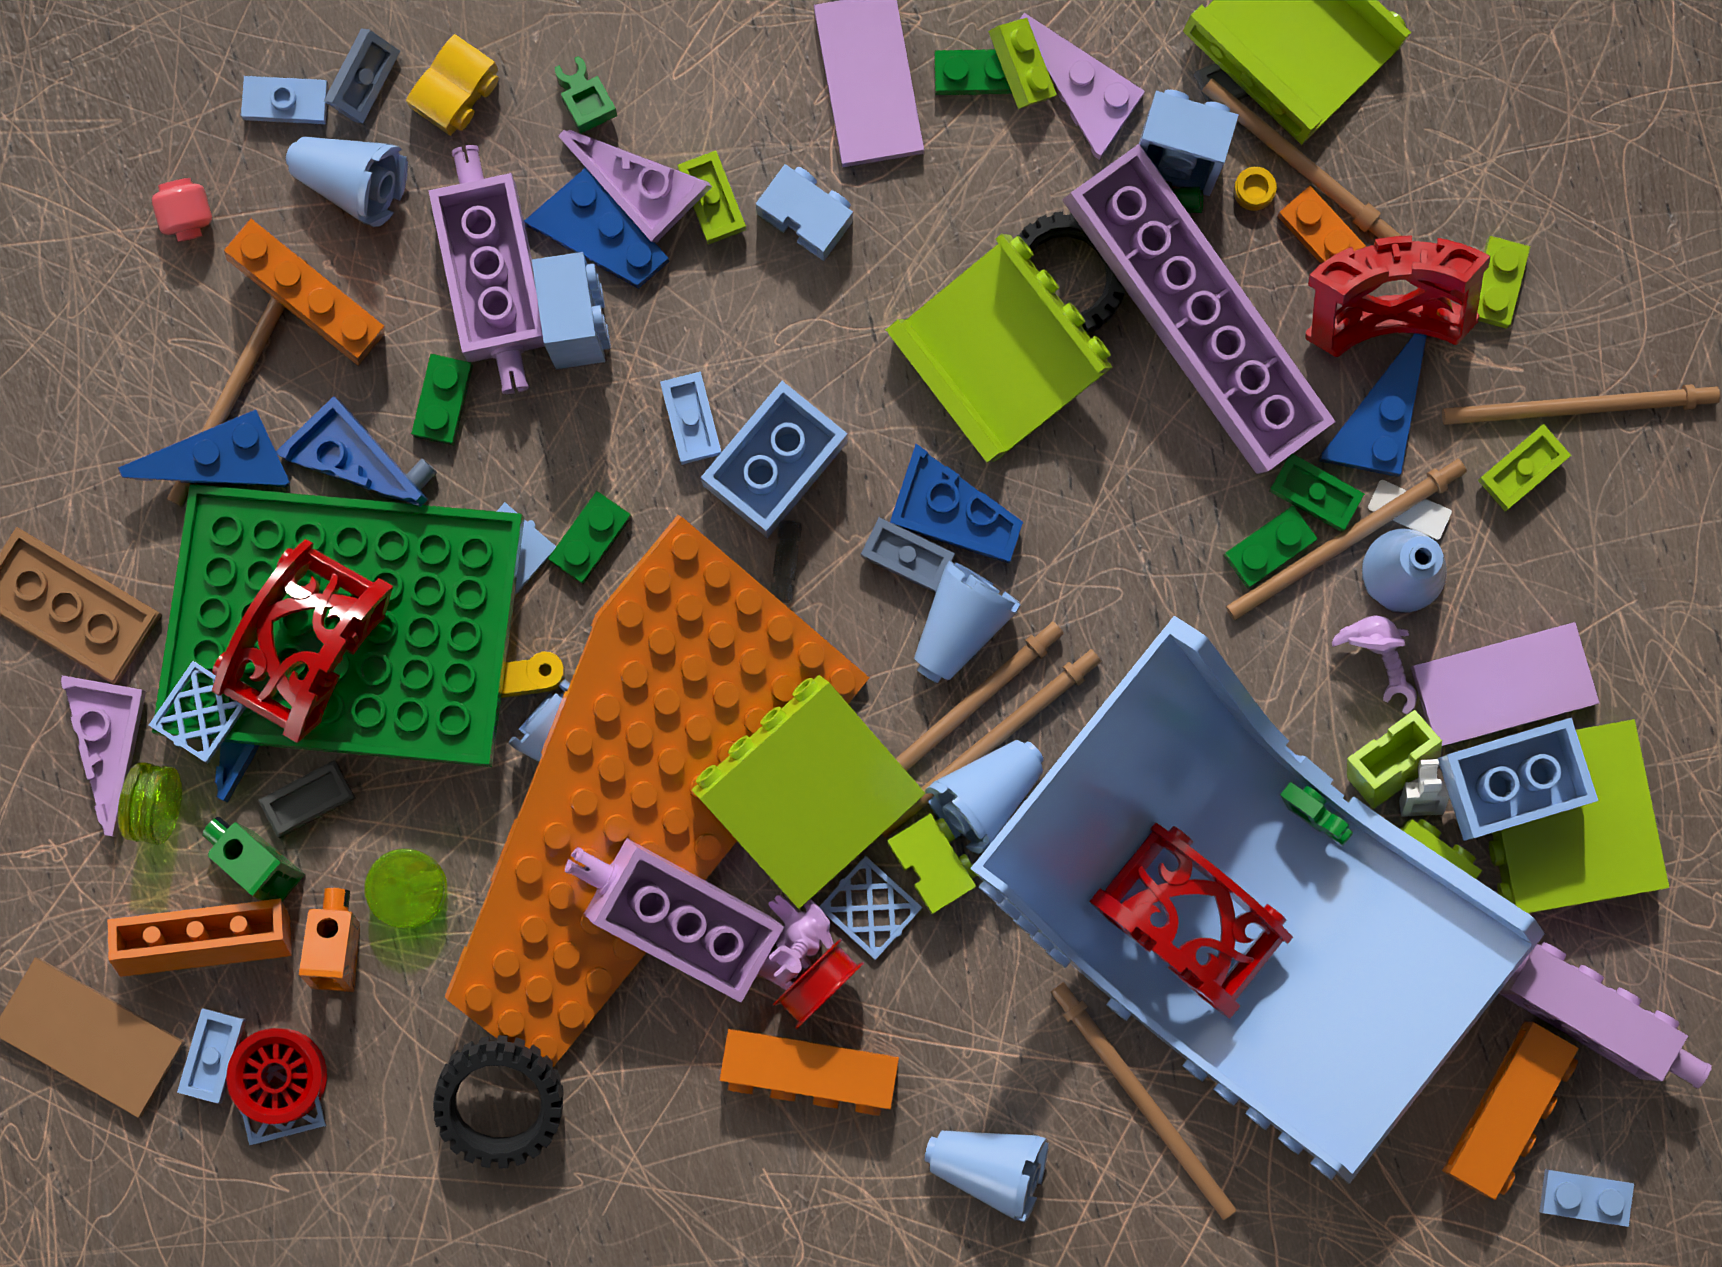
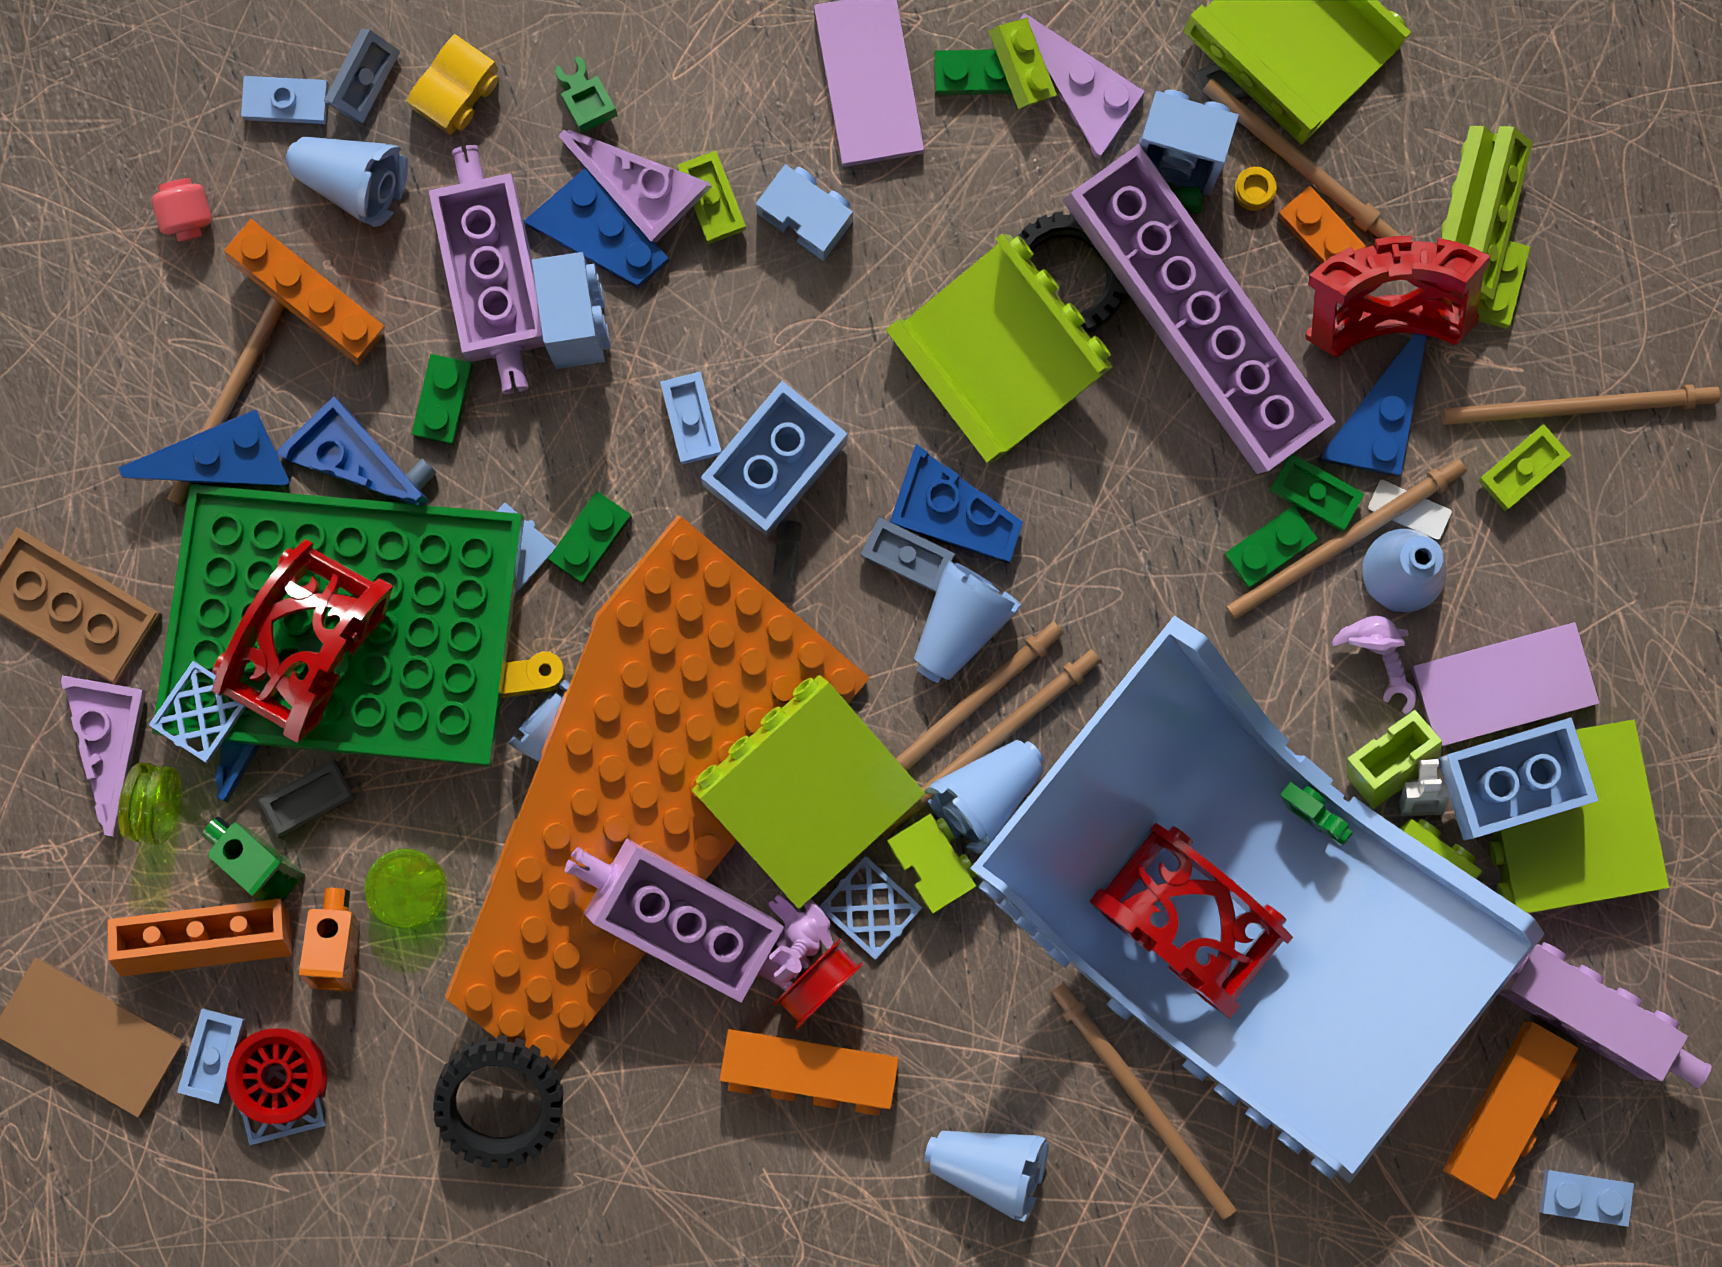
none -> lime brick [1441,126,1533,300]

